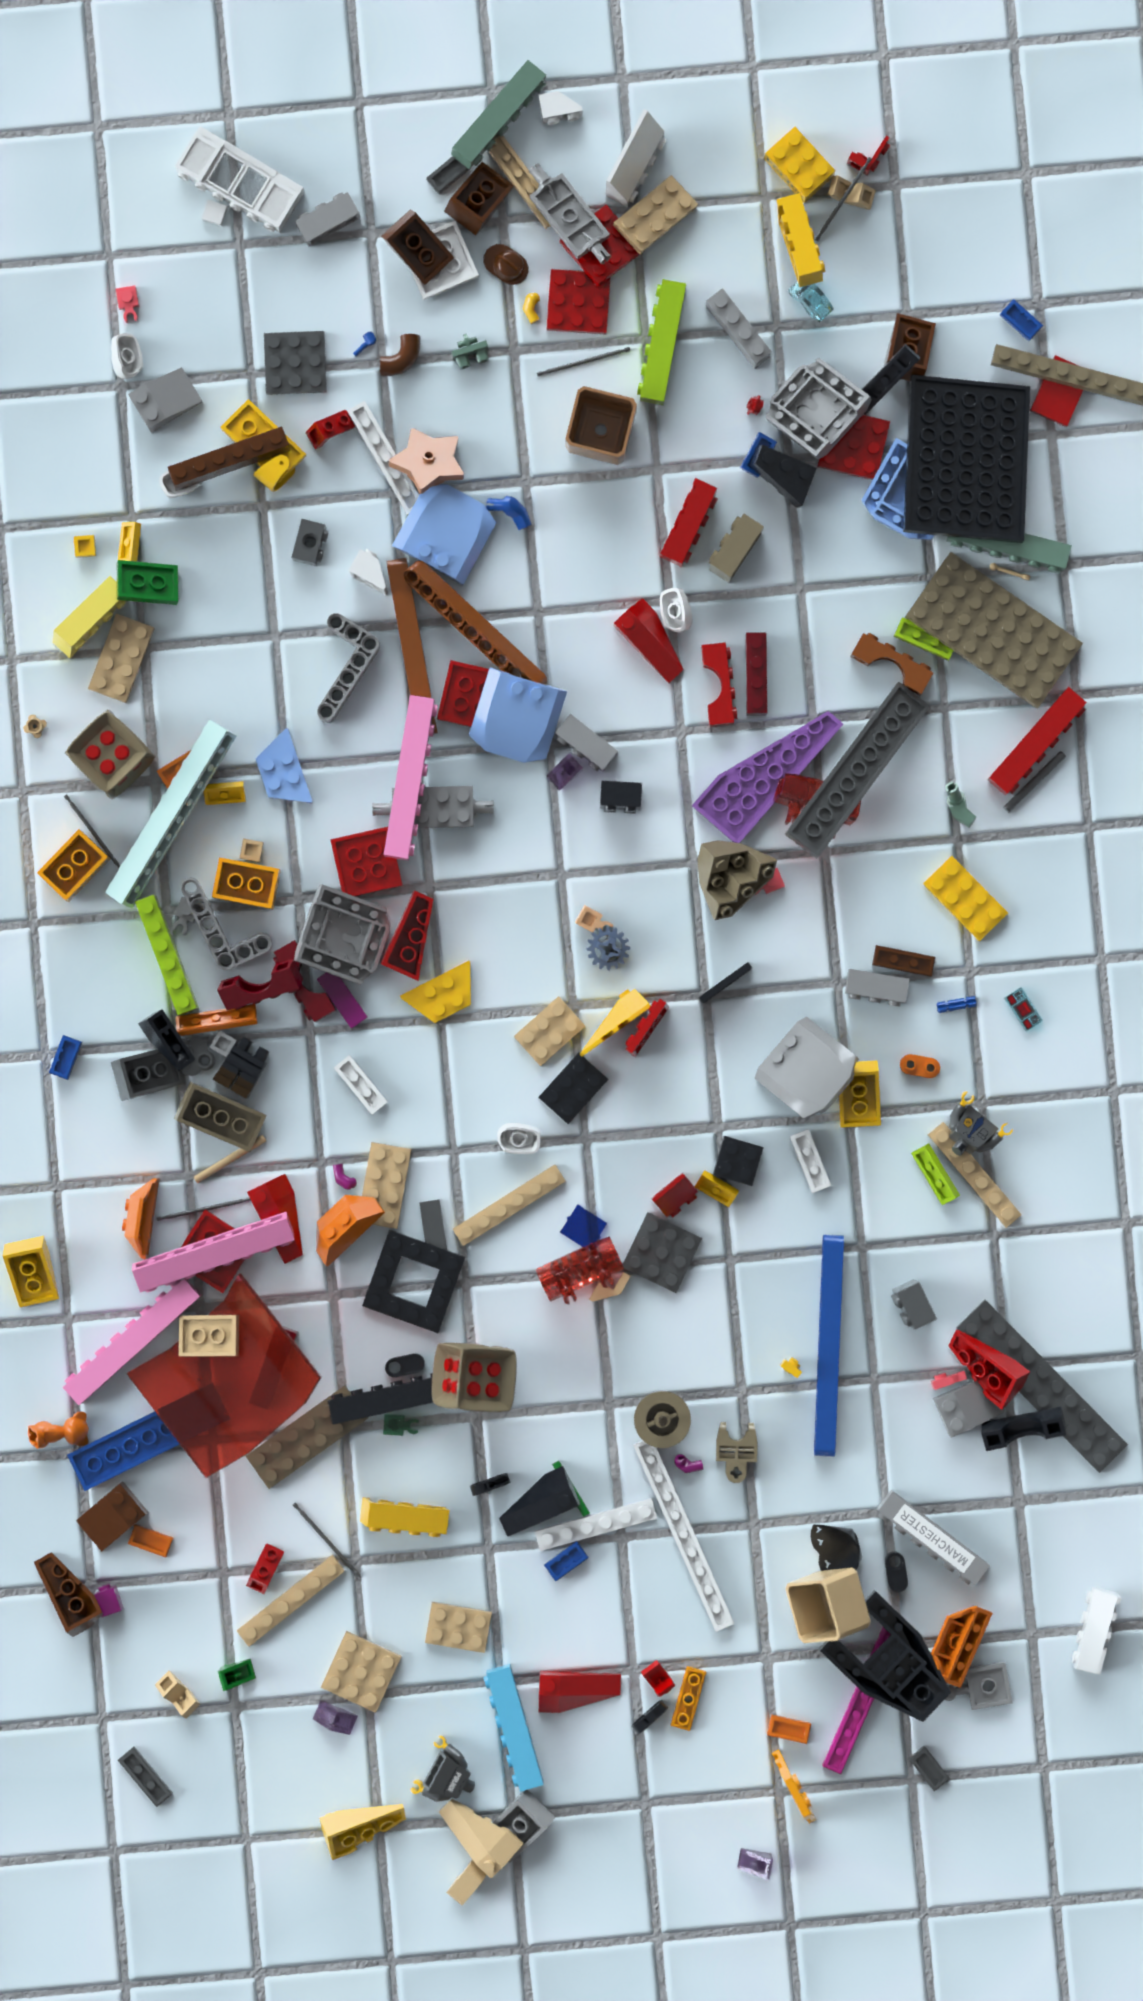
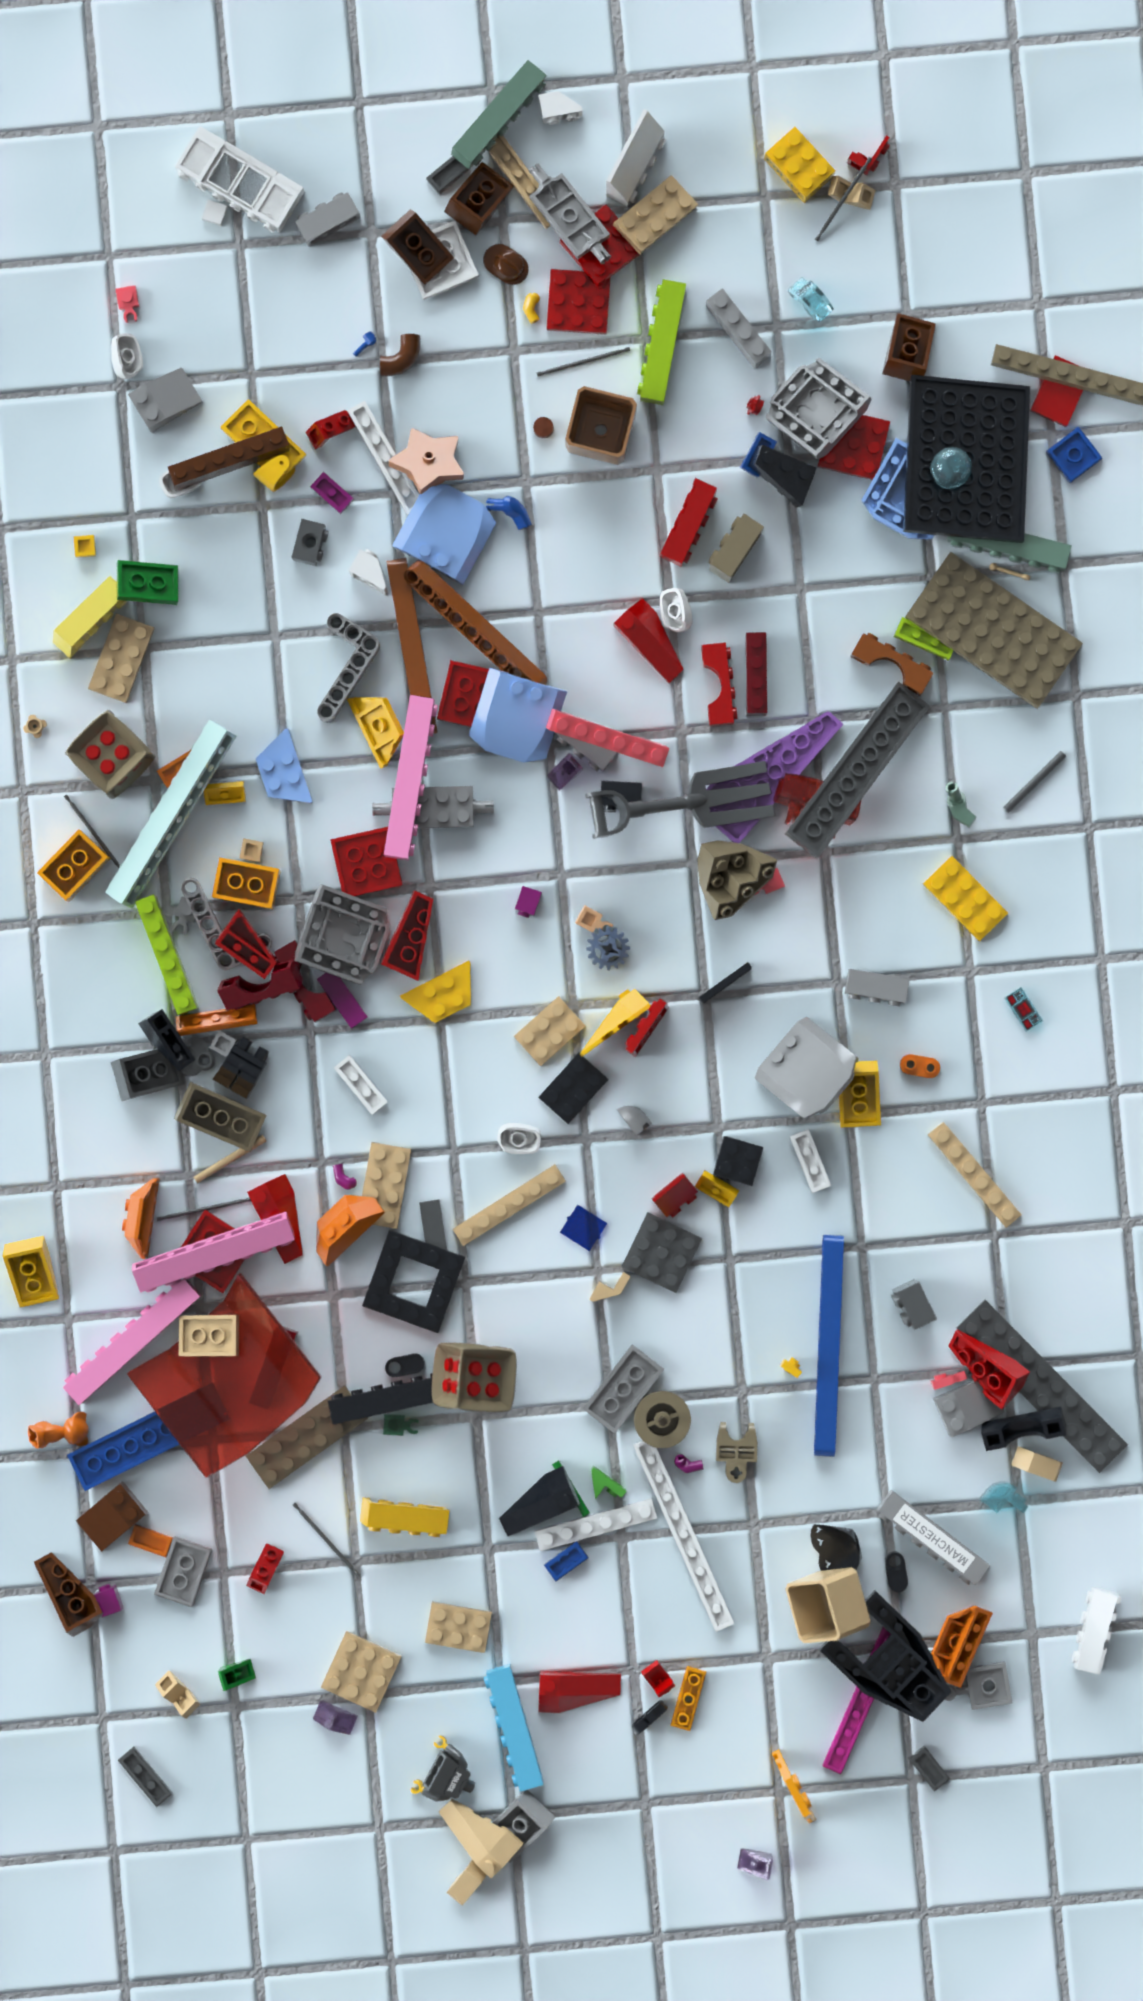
blue plate [49,1035,83,1080] -> none
yellow plate [118,522,141,562] -> none
tan plate [237,1554,345,1646] -> none
dark grey plate [264,331,327,395] -> none
yellow wedge [319,1804,406,1860] -> none
sand green hips [452,333,488,369] -> none
black piece [470,1473,511,1496] -> none
clear red piece [536,1236,624,1304] -> none
orange tile [767,1714,811,1744] -> none
yellow wedge [777,193,825,287] -> none
black plate [861,344,920,415] -> none
reddish brown tile [872,945,935,977] -> none
lime plate [911,1143,960,1205] -> none
blue axle [936,996,977,1013] -> none
dark grey torso [949,1091,1013,1156] -> none
red brick [987,687,1087,795] -> none
blue plate [1000,299,1043,341] -> none
none -> light grey tile [154,1536,212,1607]
none -> red wedge [215,909,277,979]
none -> magenta plate [310,472,354,514]
none -> yellow wing [347,697,404,769]
none -> magenta brick [515,886,542,918]
none -> copper tile [533,417,553,438]
none -> coral arch [546,708,669,767]
none -> light grey plate [583,1344,664,1434]
none -> dark grey piece [585,761,776,839]
none -> bright green slope [591,1465,626,1499]
none -> light grey brick [617,1106,652,1135]
none -> clear light blue cylinder [930,447,972,489]
none -> clear light blue brick [979,1481,1028,1513]
none -> tan slope [1011,1446,1063,1482]
none -> blue tile [1046,426,1103,483]

